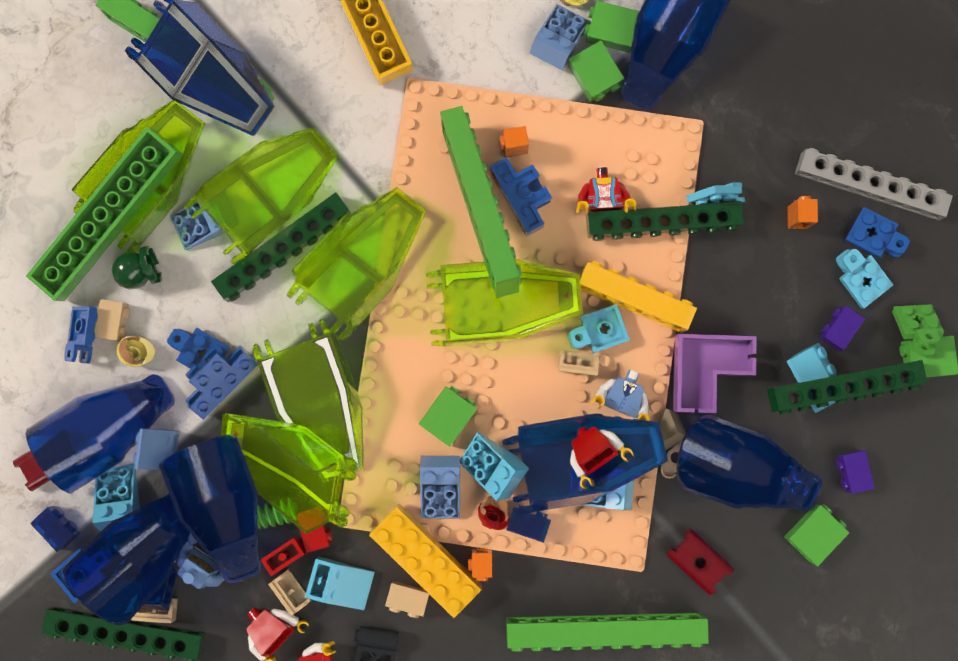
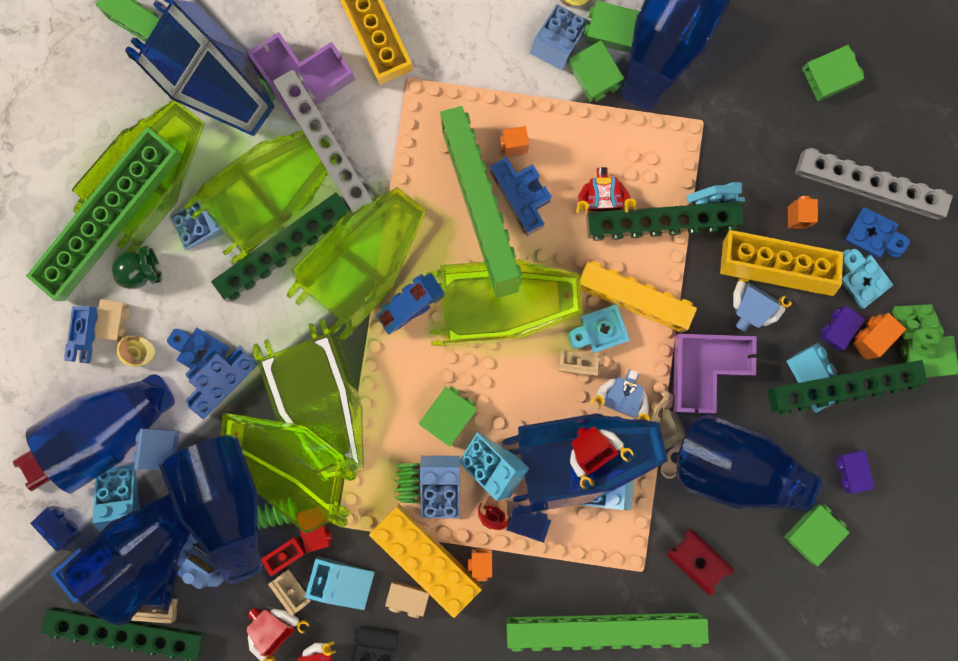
none -> medium lavender piece [247,32,355,120]
none -> light grey brick [273,69,375,216]
none -> blue piece [376,273,445,335]
none -> bright green piece [394,463,420,503]
none -> tan piece [641,391,674,427]
none -> yellow brick [720,230,843,296]
none -> medium blue torso [733,277,792,332]
none -> bright green brick [802,45,865,102]
none -> orange brick [850,313,906,360]

